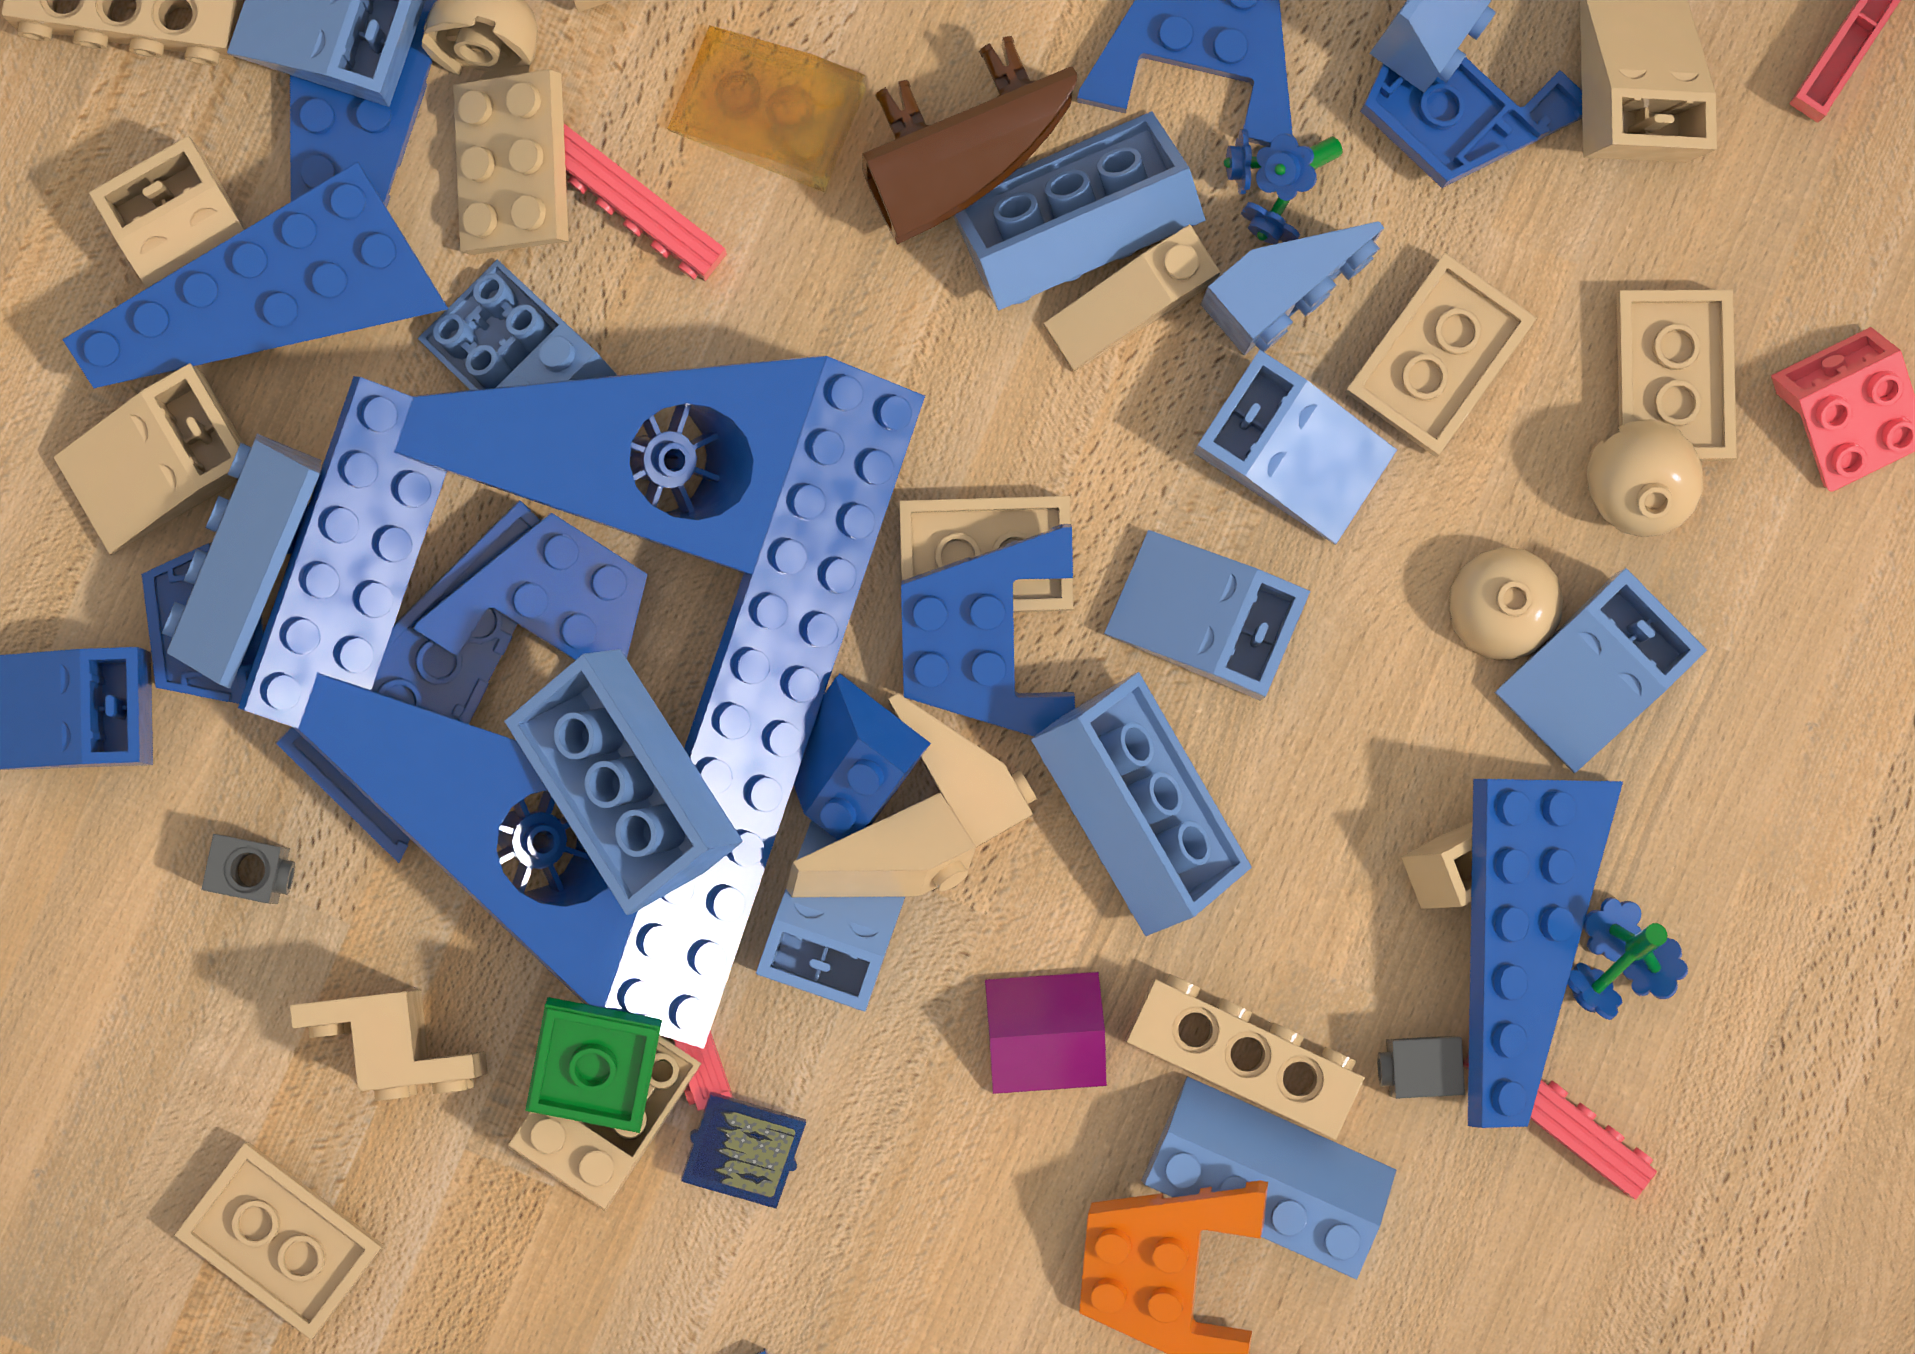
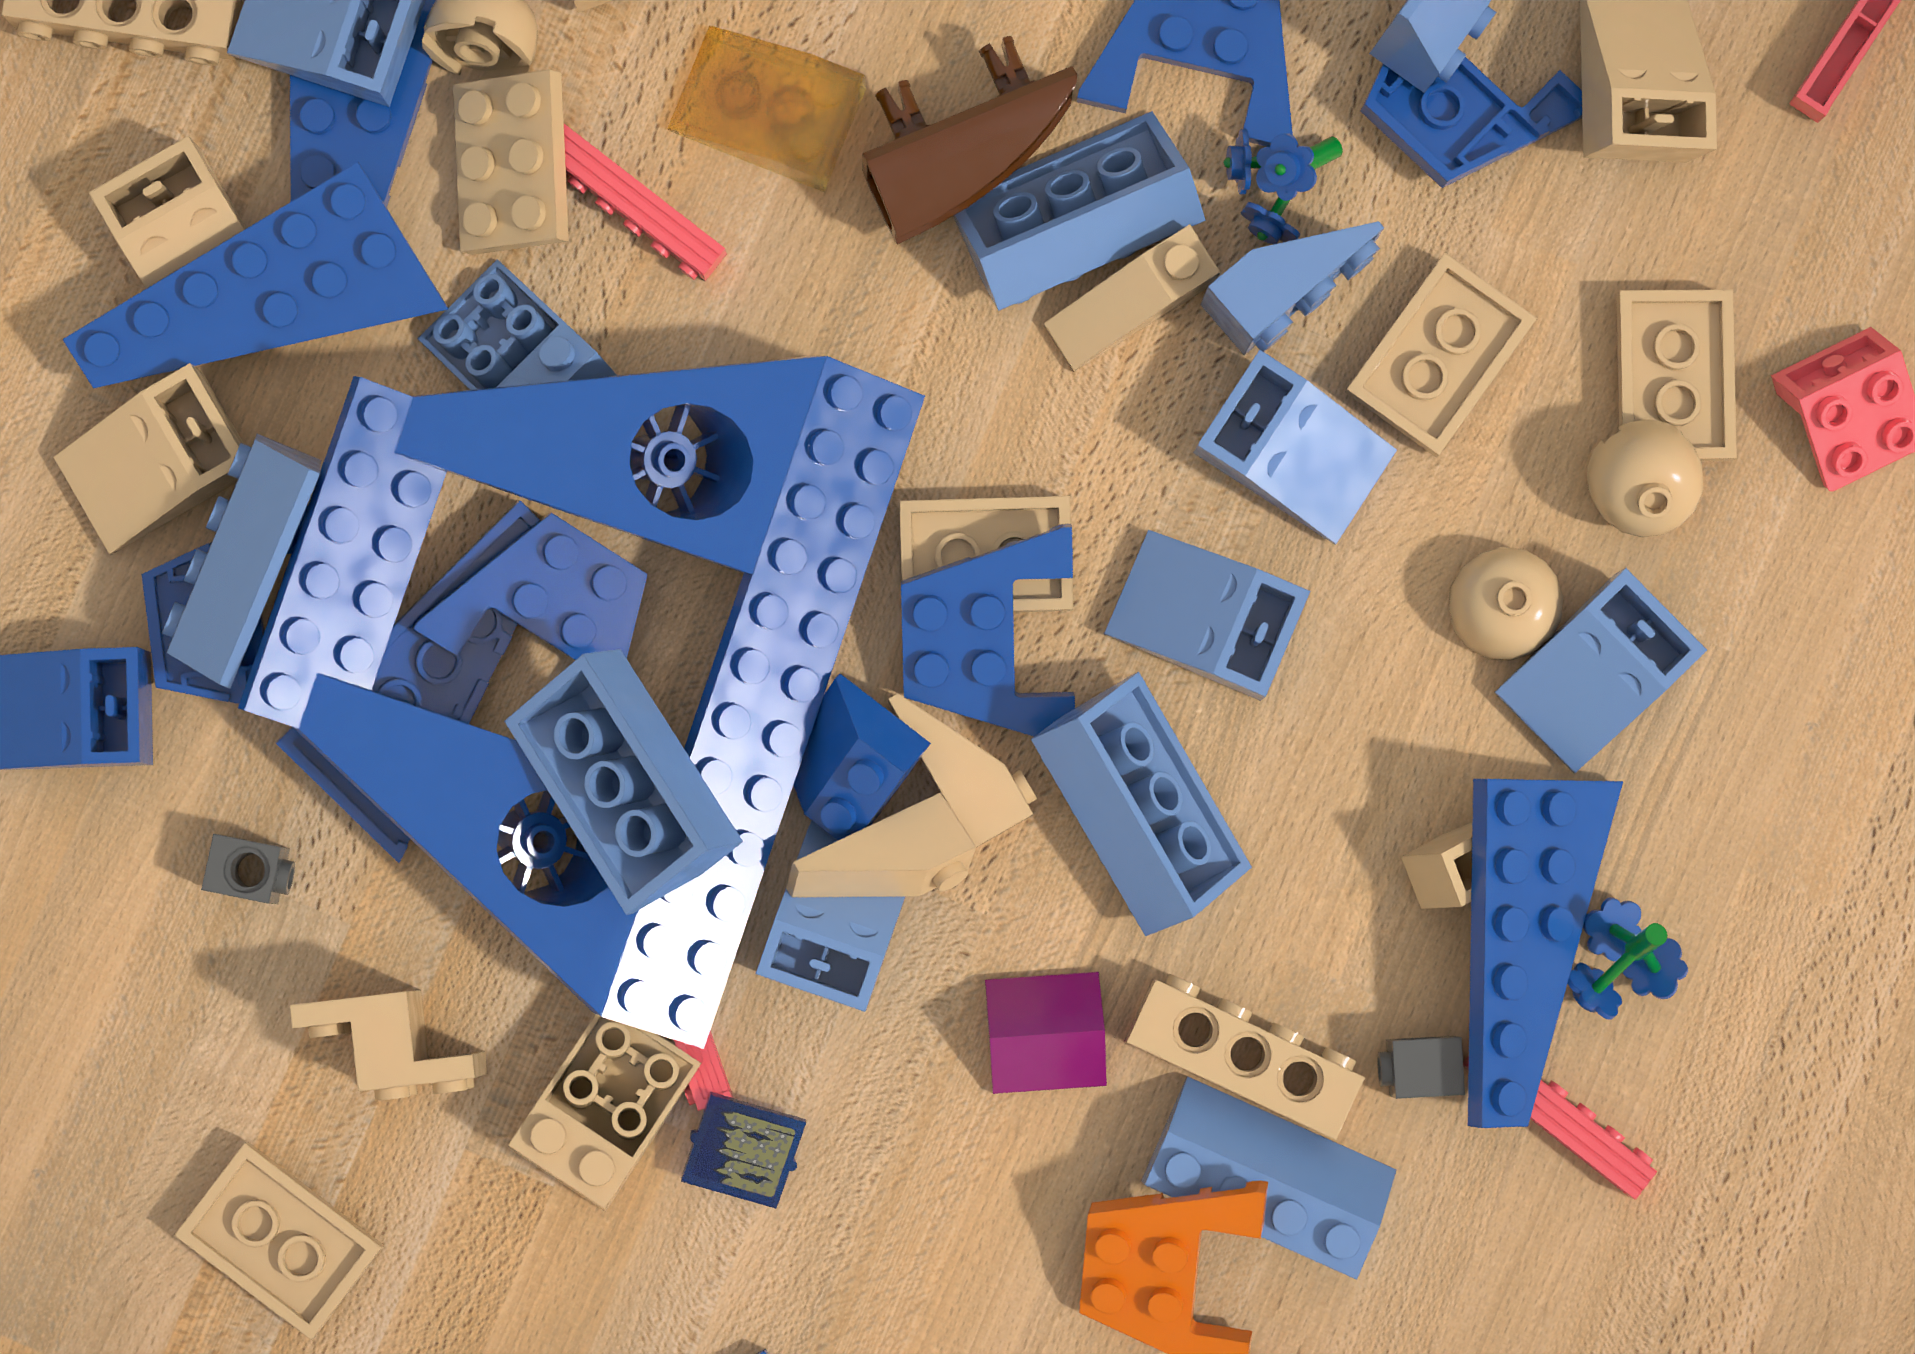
green tile [525,997,663,1133] -> none

